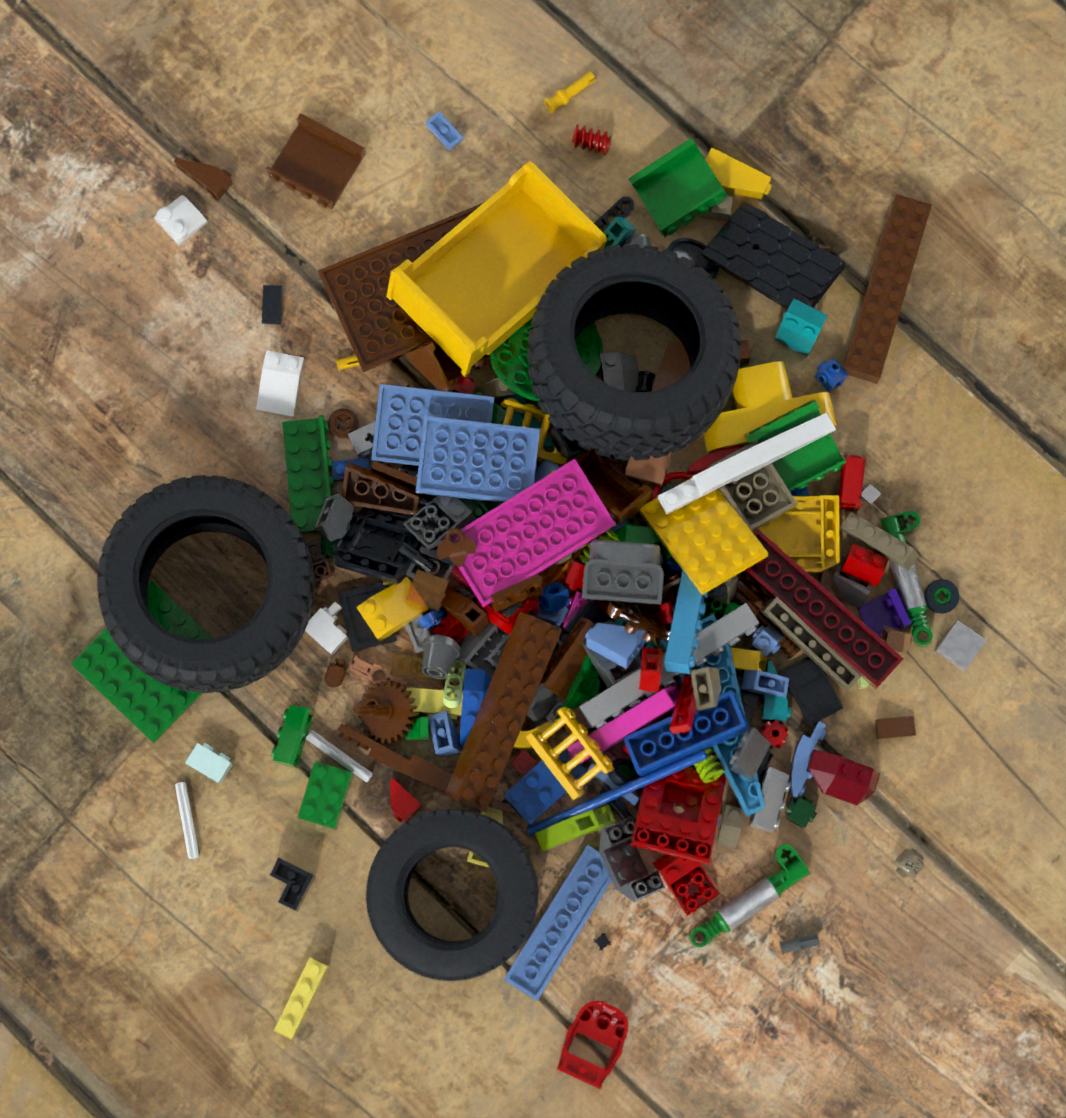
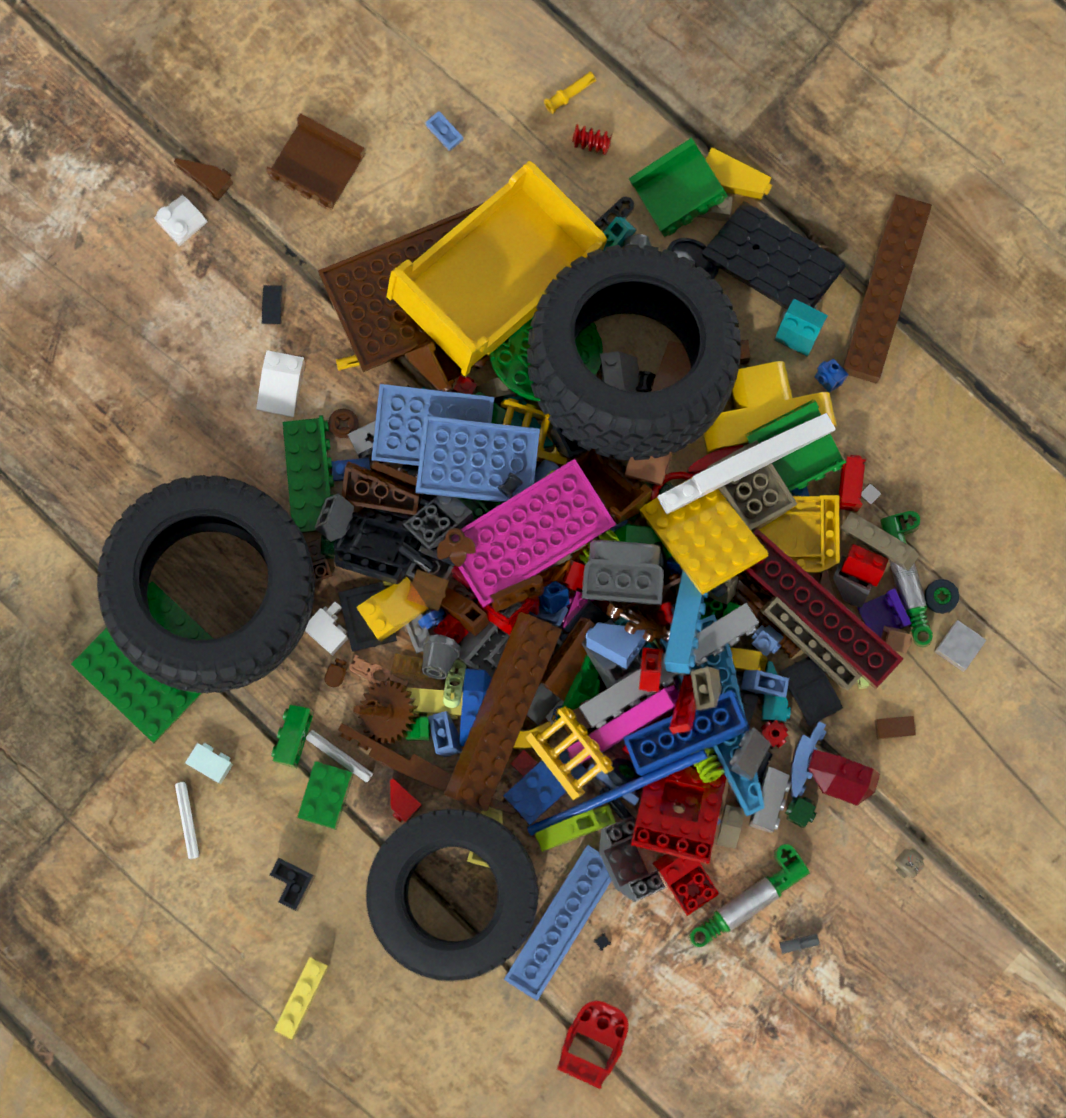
none -> black bush [497,472,523,498]

